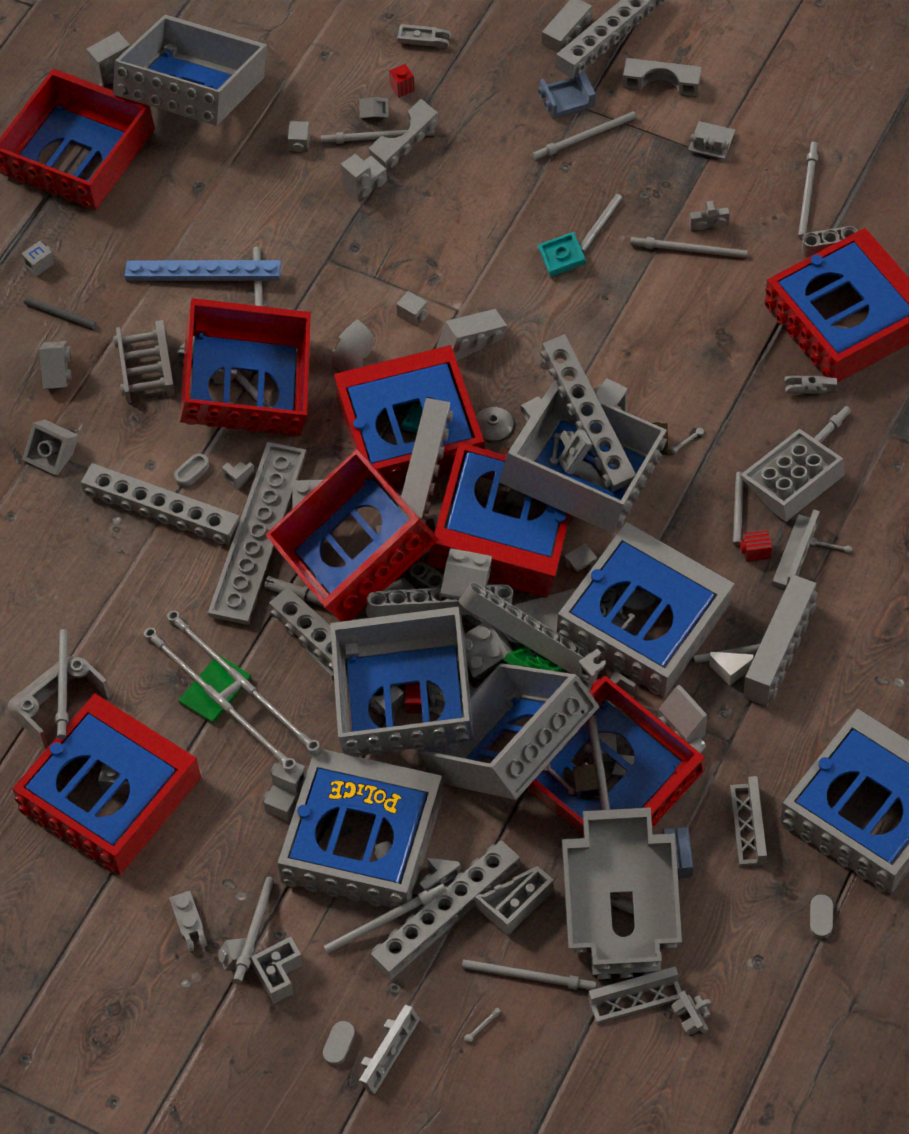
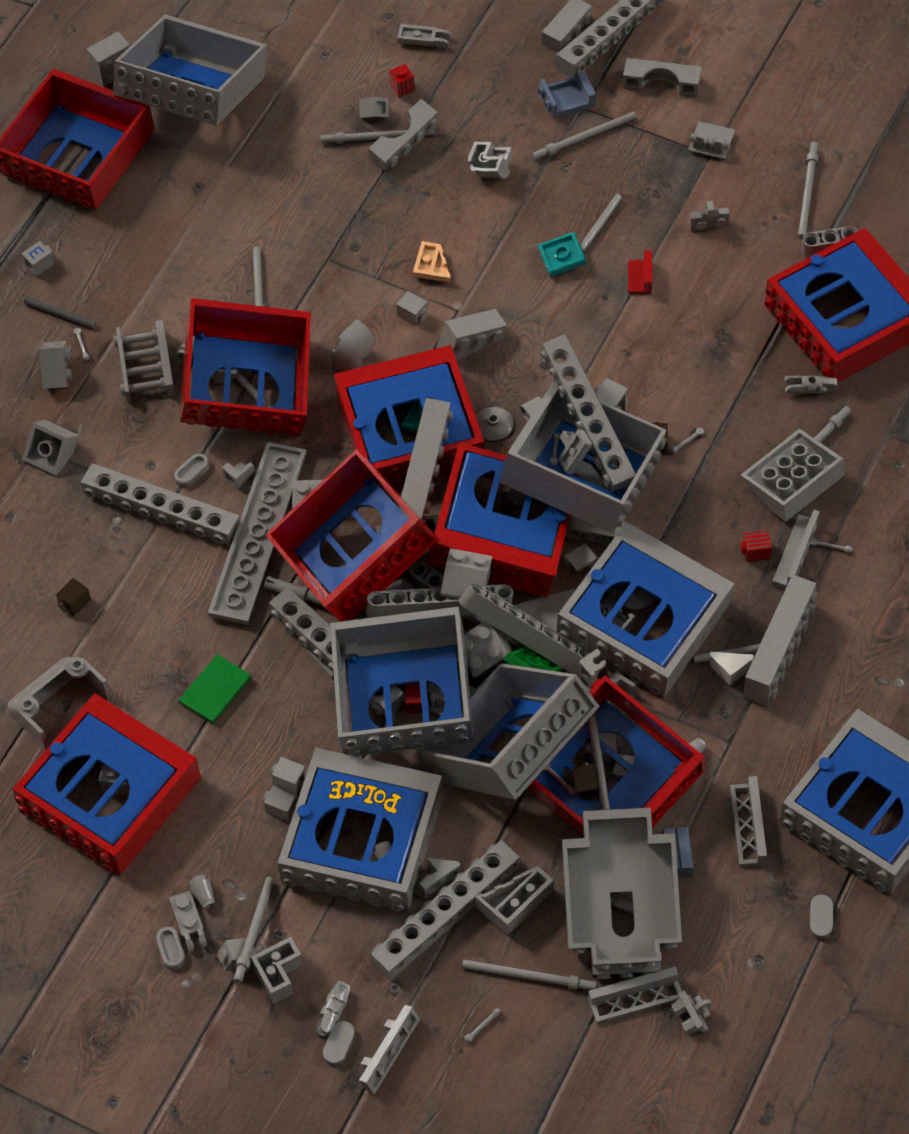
light grey bar [55,629,69,739] -> none
medium blue plate [125,260,282,281] -> none
light grey bar [144,611,321,774] -> none
light grey brick [288,121,310,152] -> none
light grey bar [324,884,447,953] -> none
light grey brick [341,154,387,201] -> none
light grey bar [630,237,748,258] -> none
light grey slope [658,685,707,743] -> none
light grey bar [733,471,744,546] -> none
none -> dark brown brick [56,578,91,616]
none -> light grey hinge [73,328,90,361]
none -> light grey tile [156,927,185,970]
none -> light grey cone [189,874,216,909]
none -> light grey hinge [315,980,350,1037]
none -> light nougat wing [413,241,451,283]
none -> light grey brick [468,142,514,179]
none -> light grey beam [565,515,625,545]
none -> red panel [628,251,652,294]

